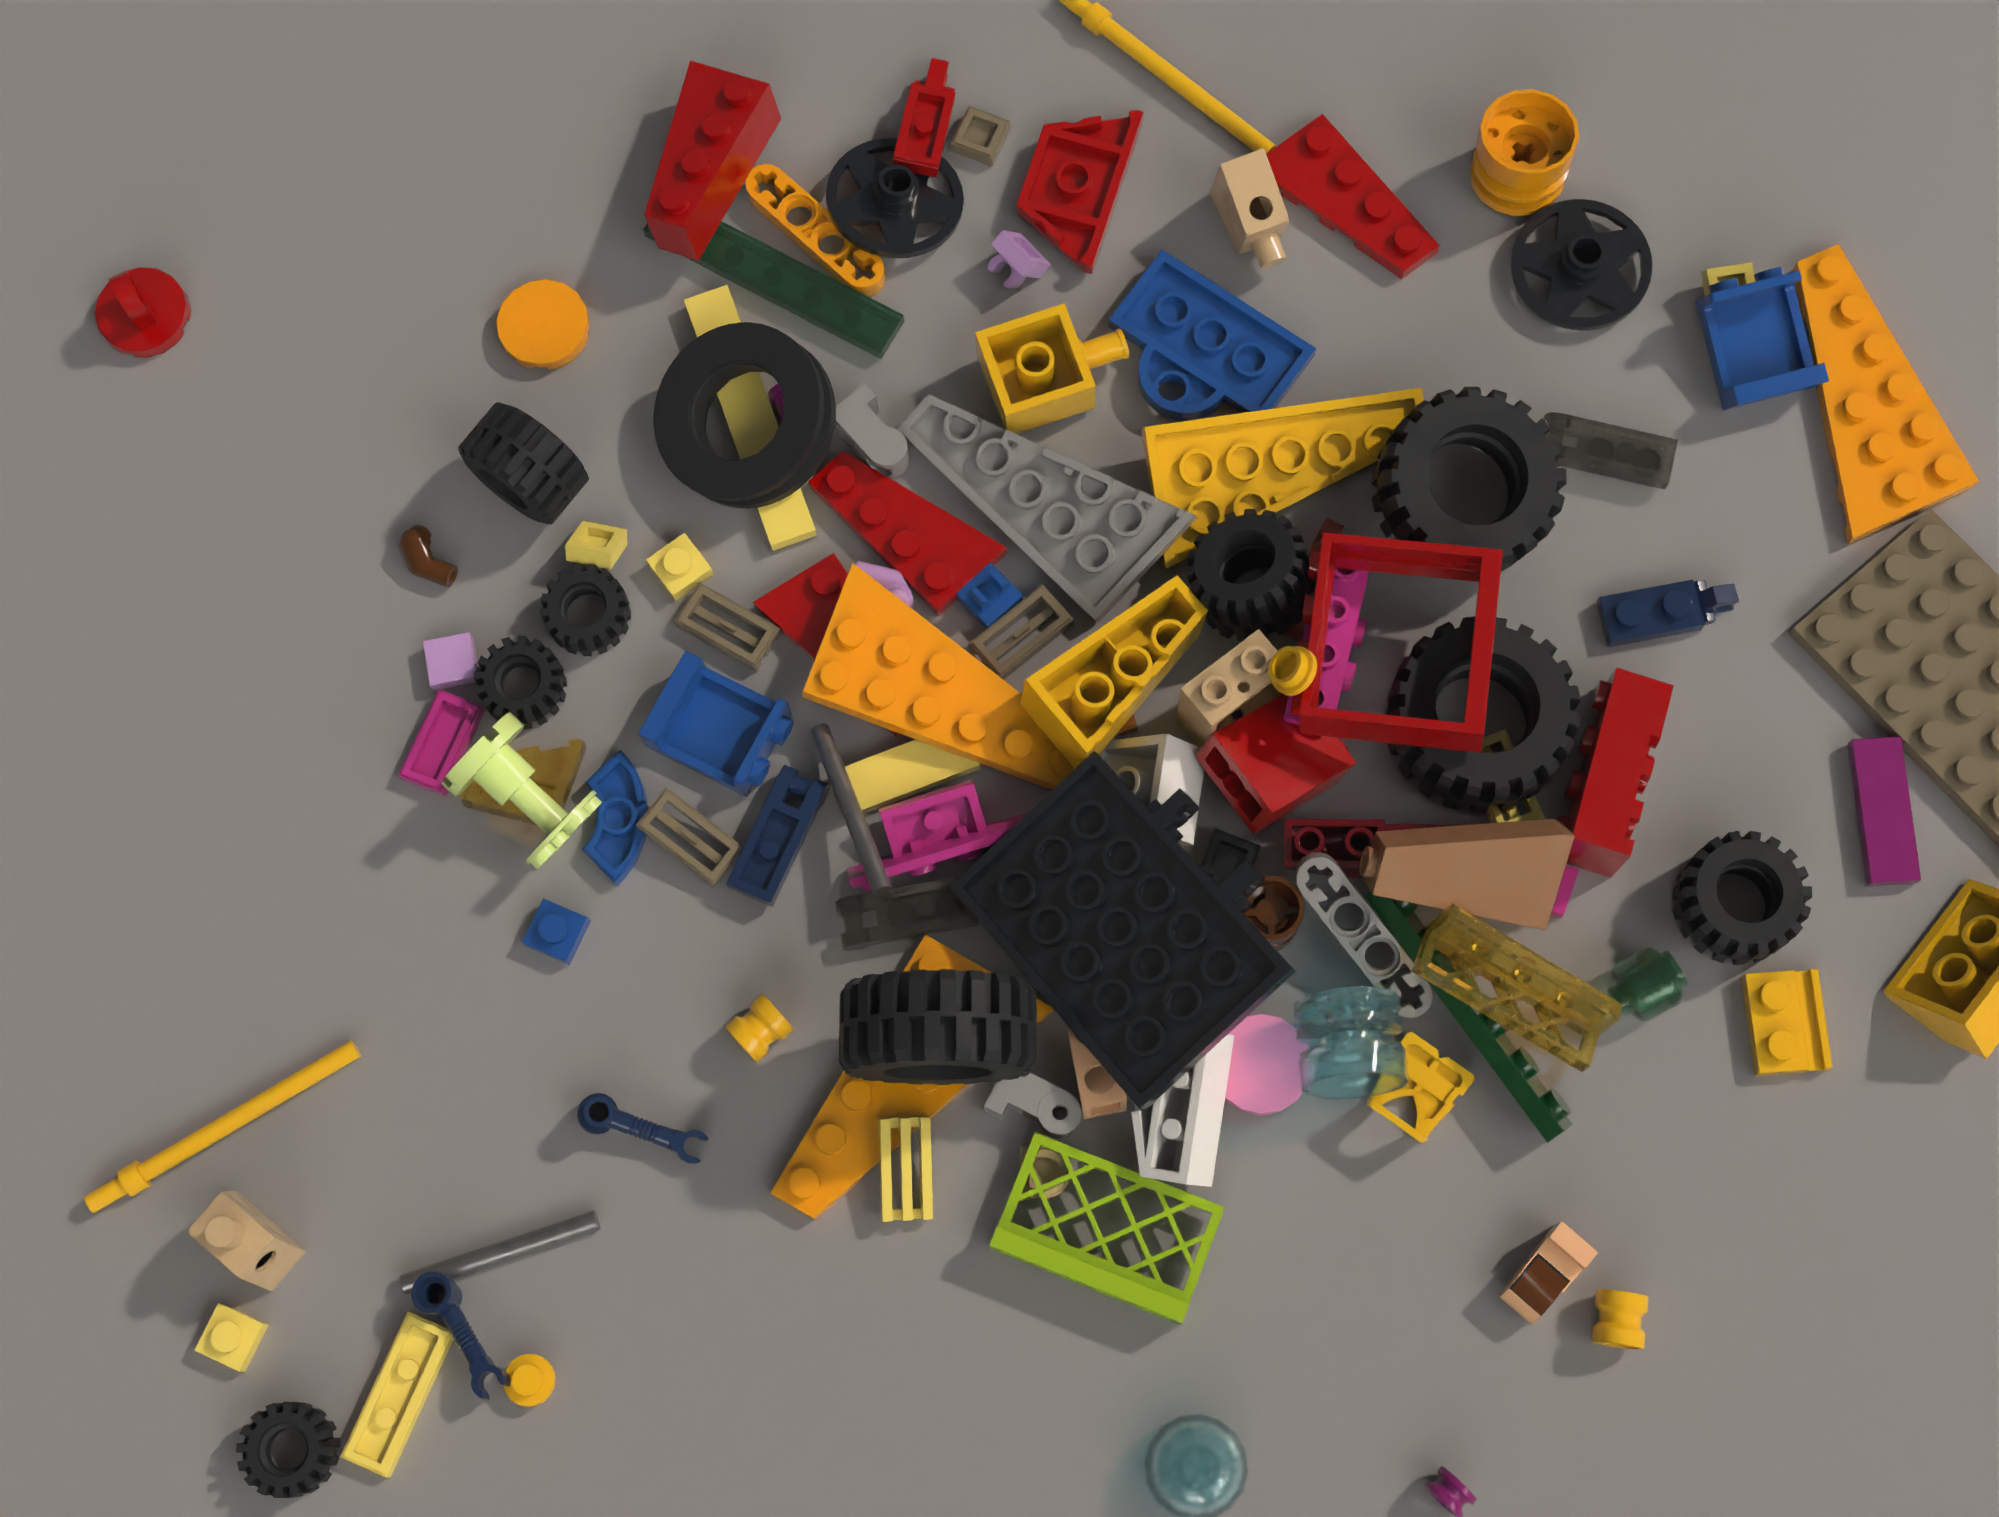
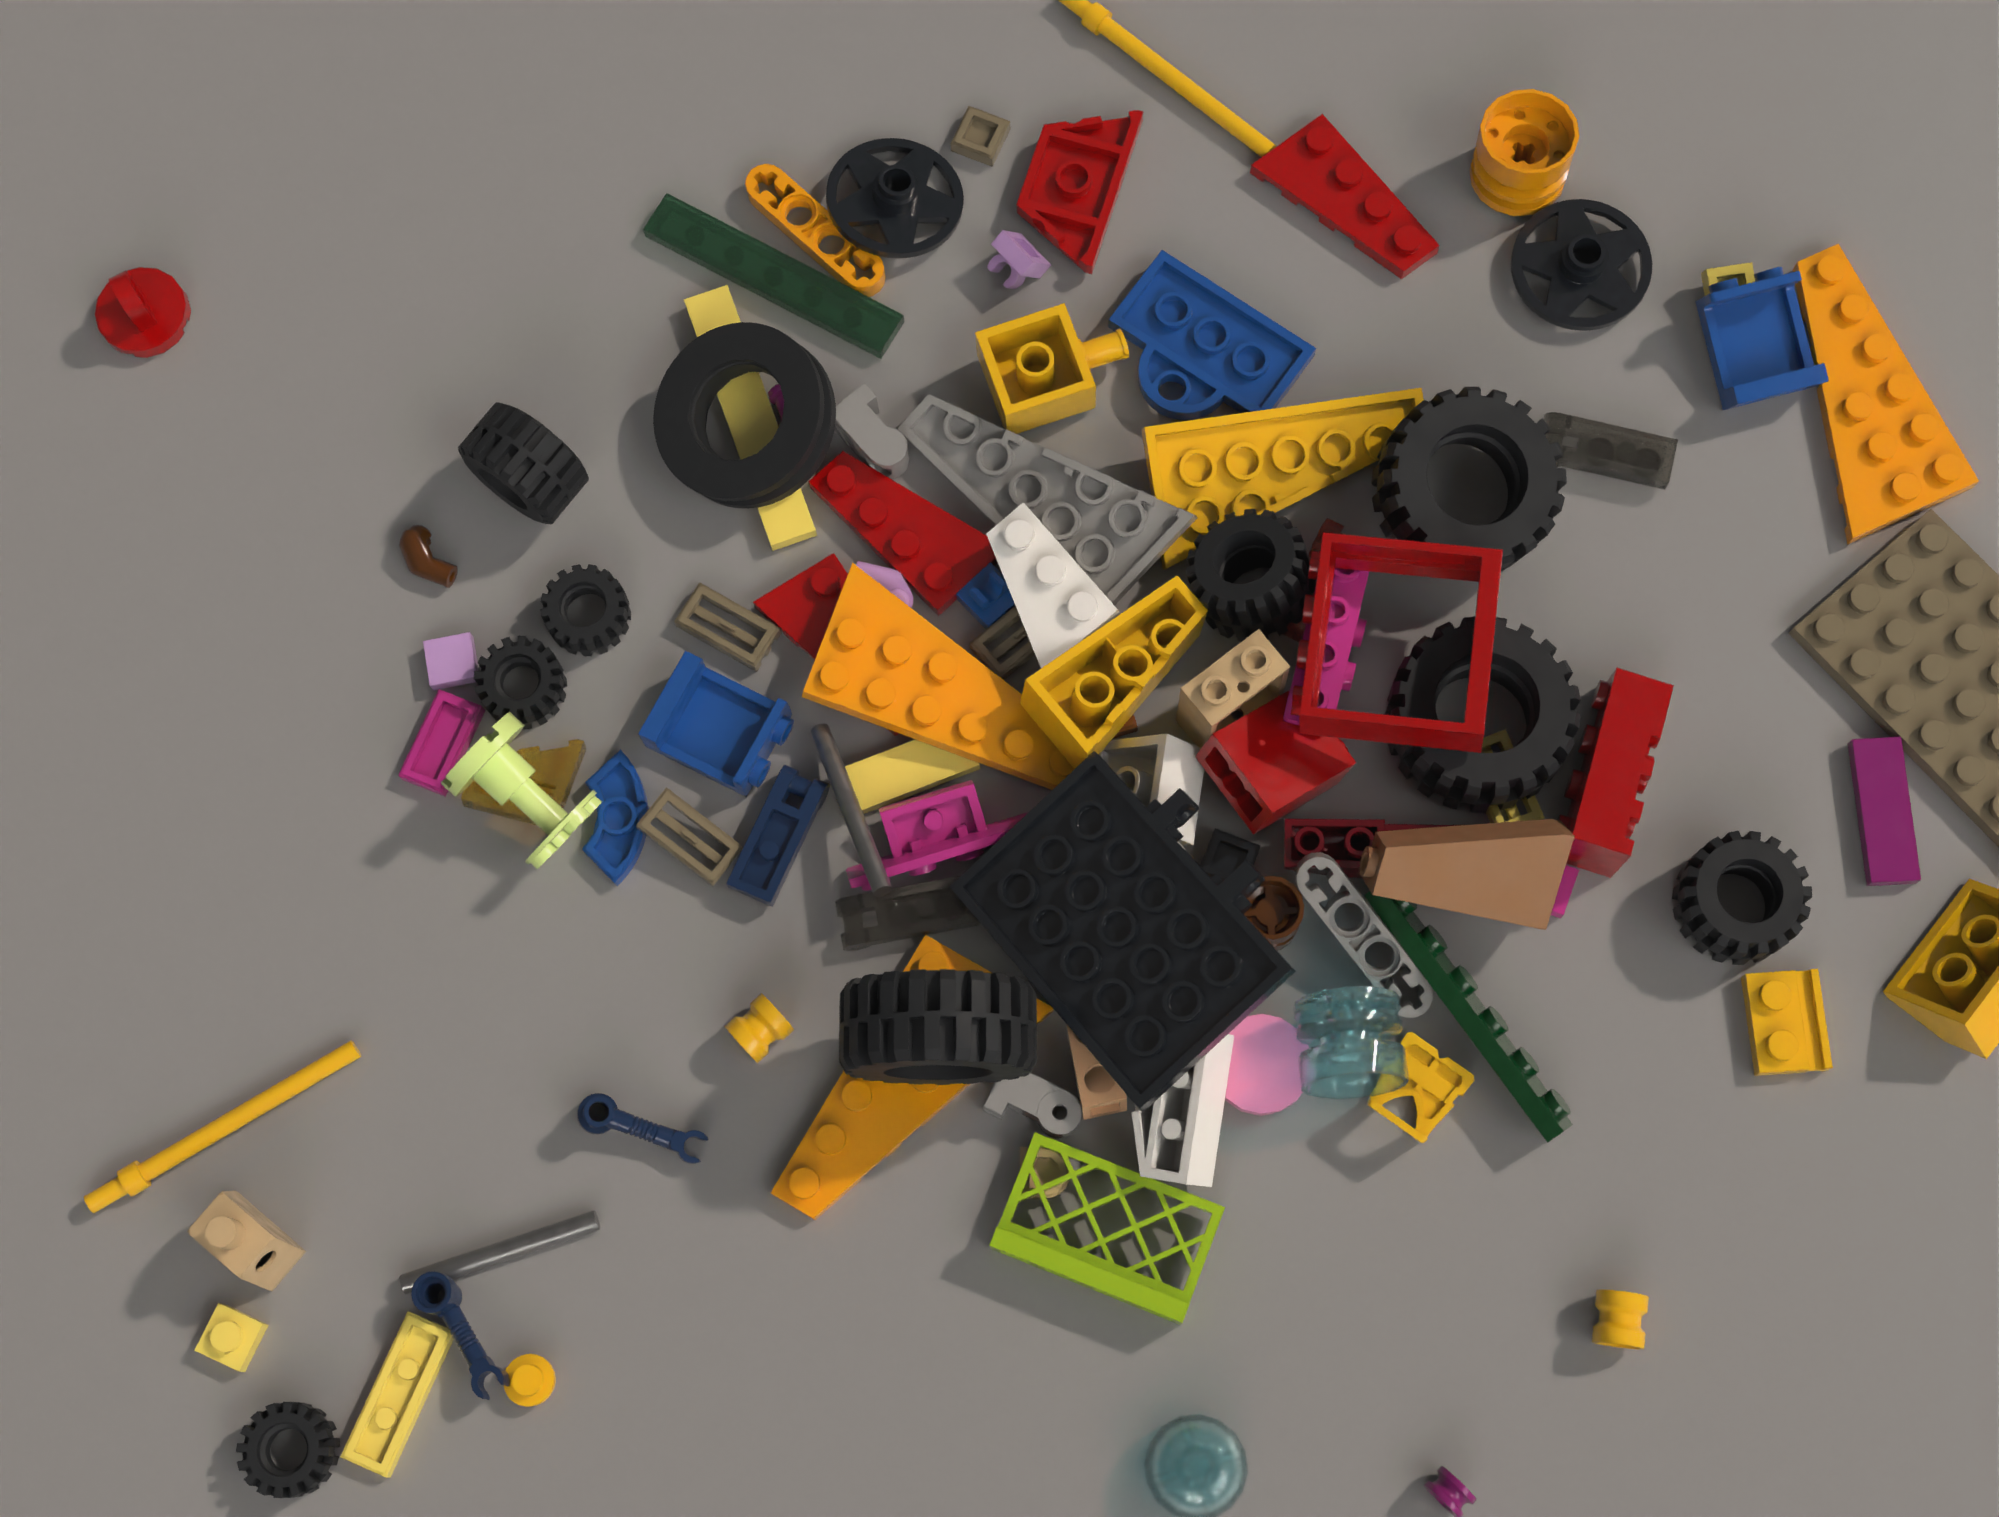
light orange tile [496,279,590,370] -> none
blue plate [522,898,591,965] -> none
light yellow plate [565,521,628,570] -> none
red wedge [644,60,781,261] -> none
light yellow plate [646,533,714,601] -> none
light yellow tile [878,1116,933,1222] -> none
red hinge [892,58,956,178] -> none
tan torso [1210,148,1289,270] -> none
yellow plate [1268,646,1317,696] -> none
clear yellow fence [1412,903,1623,1072] -> none
leg [1499,1221,1598,1325] -> none
dark blue hinge [1596,580,1739,647] -> none
clear green head [1607,947,1687,1022] -> none
none -> white wedge [987,502,1120,668]

